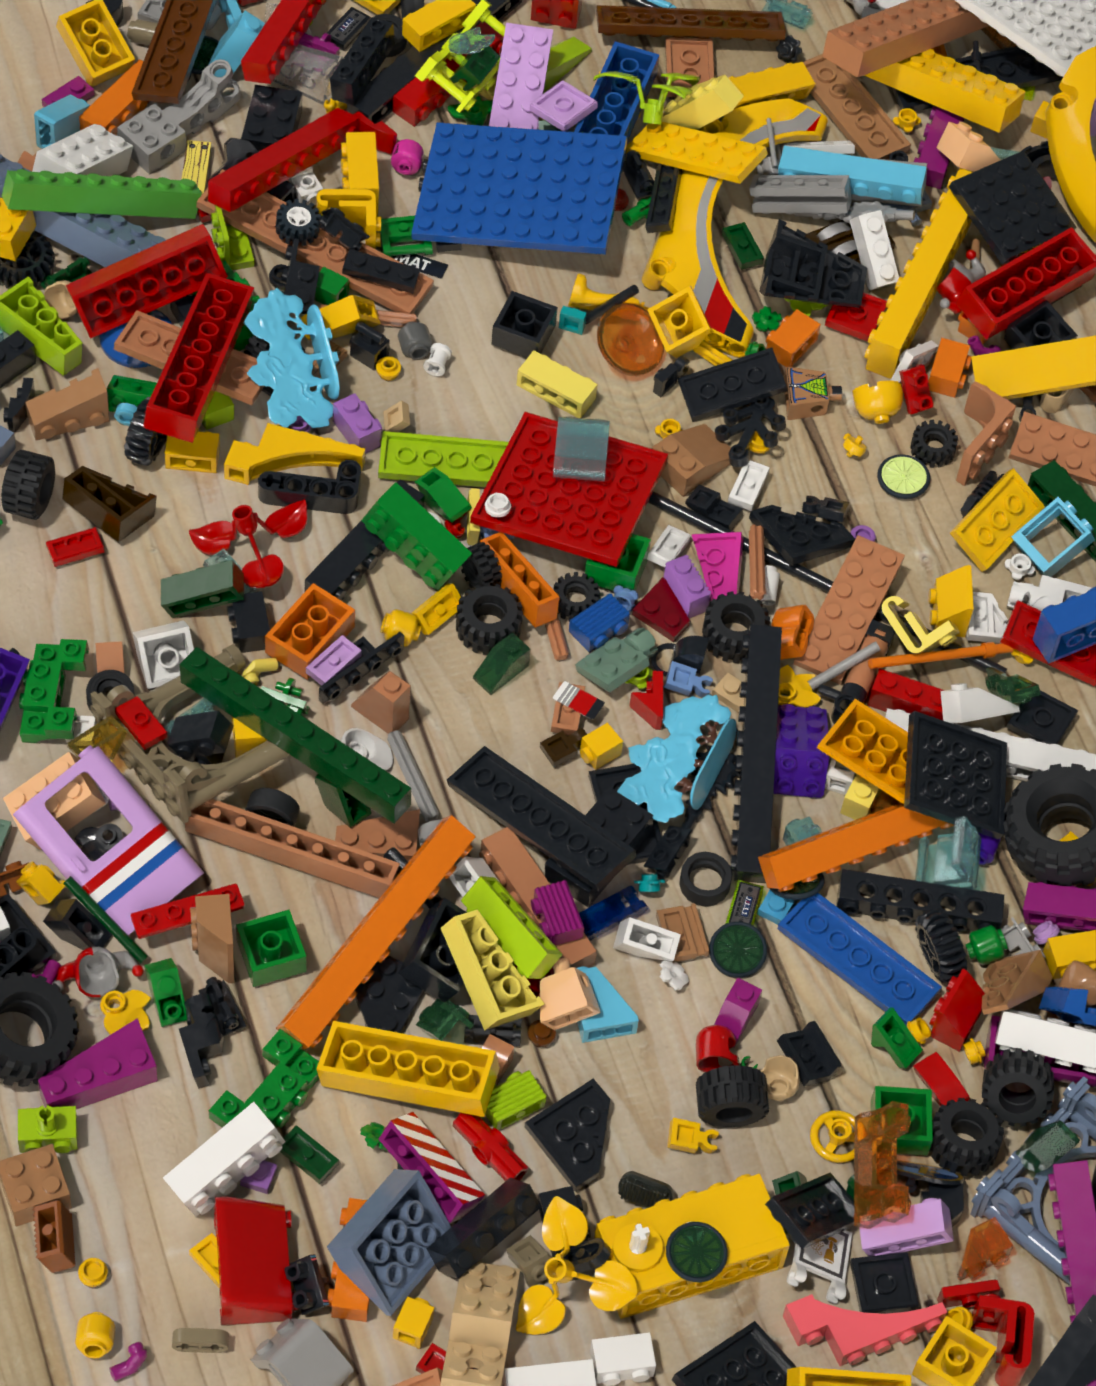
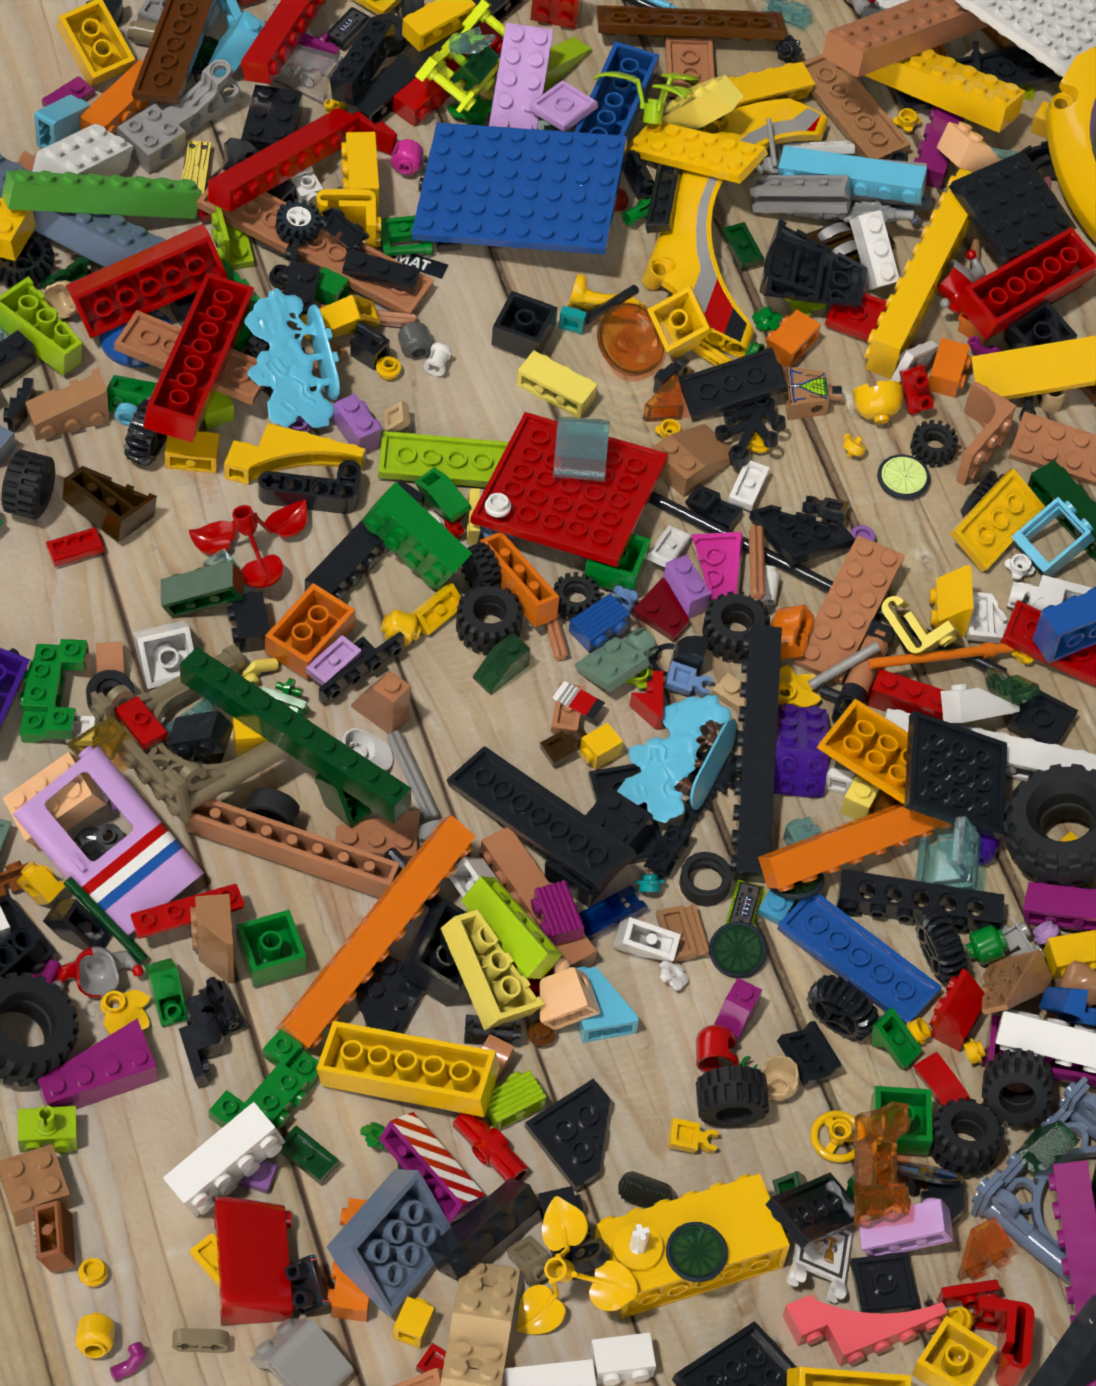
clear green bracket [416,999,474,1041] -> none
none -> clear orange slope [643,374,684,422]
none -> black gear [806,974,879,1041]

